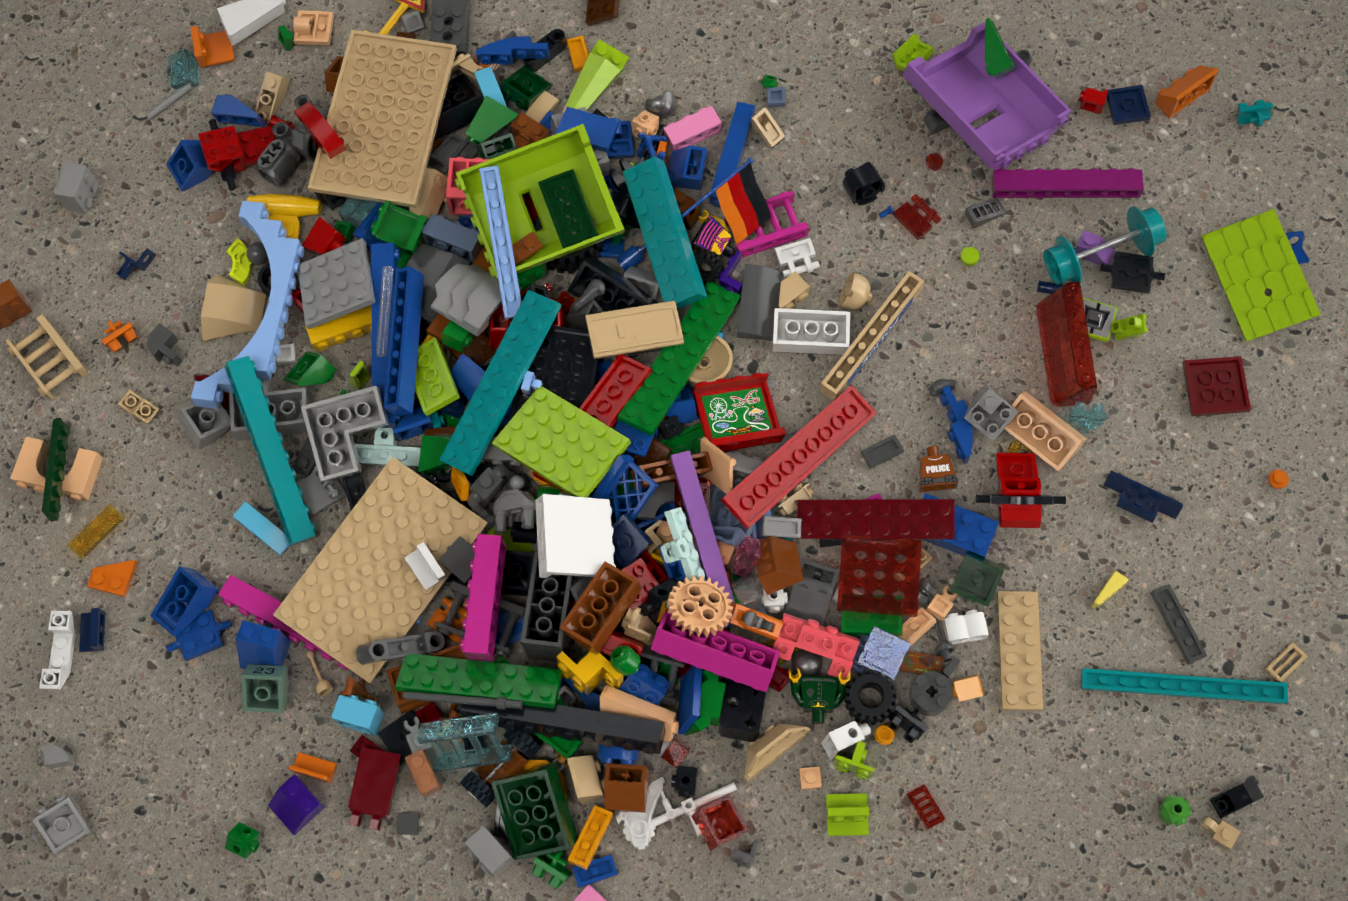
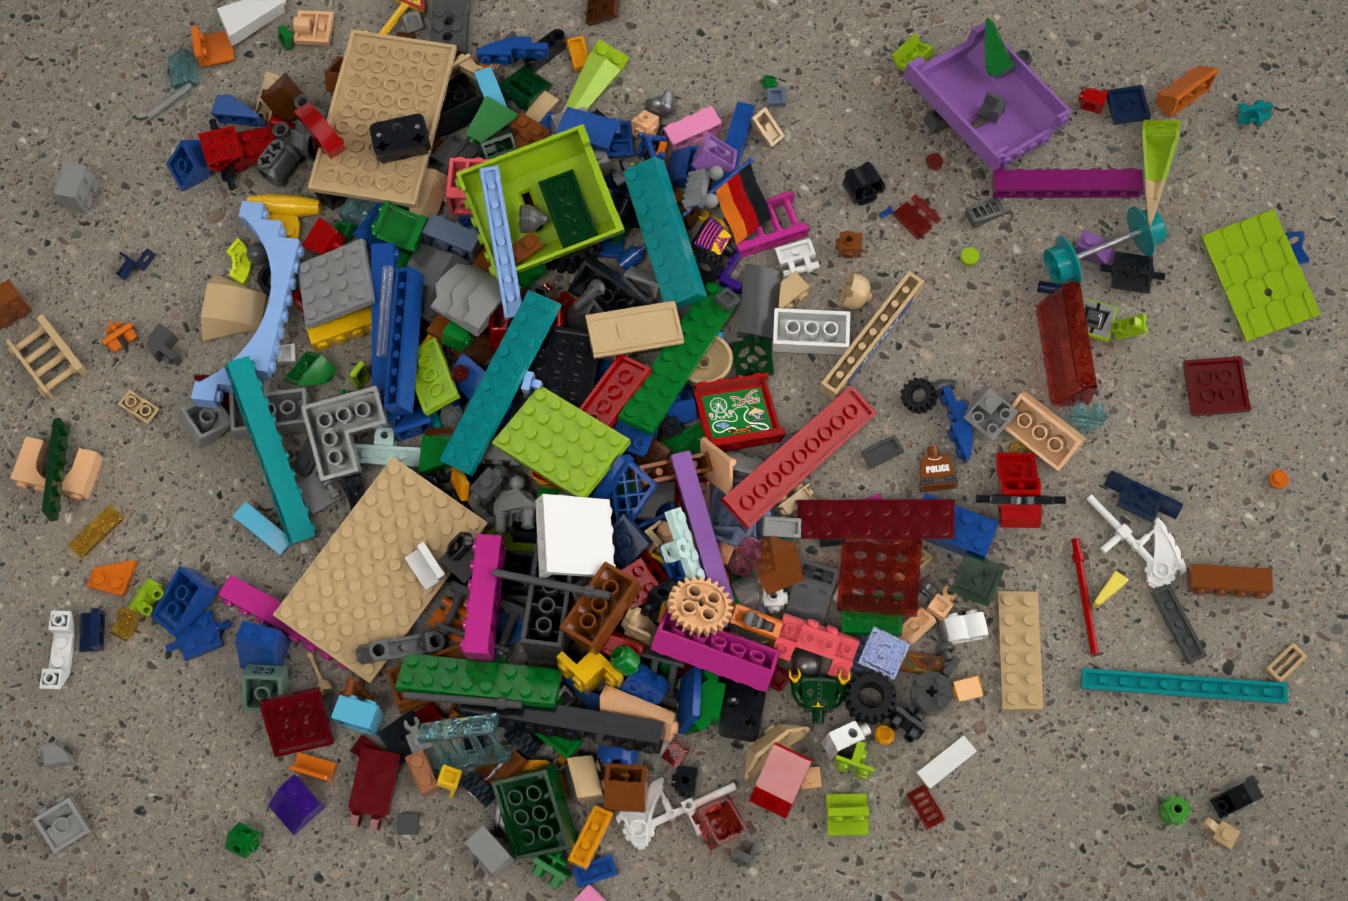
none -> clear yellow bracket [110,606,139,641]
none -> lime hips [128,577,165,616]
none -> dark red plate [259,687,335,757]
none -> reddish brown slope [260,73,303,121]
none -> black axle [370,113,431,164]
none -> yellow panel [436,764,462,798]
none -> clear gear [439,404,463,429]
none -> black plate [447,532,474,561]
none -> clear red plate [450,364,469,382]
none -> dark grey bar [492,568,611,600]
none -> dark grey helmet [519,204,547,233]
none -> light grey gear [682,165,724,212]
none -> medium lavender slope [692,132,738,173]
none -> dark grey tile [713,287,740,312]
none -> dark green piece [732,335,774,377]
none -> slope [749,742,812,819]
none -> dark orange brick [835,231,862,259]
none -> black tyre [900,377,938,414]
none -> white tile [916,735,977,790]
none -> dark grey panel [977,92,1007,124]
none -> red bar [1071,538,1099,655]
none -> white bar [1086,495,1187,589]
none -> lime plate [1142,120,1181,226]
none -> dark orange brick [1187,564,1273,599]

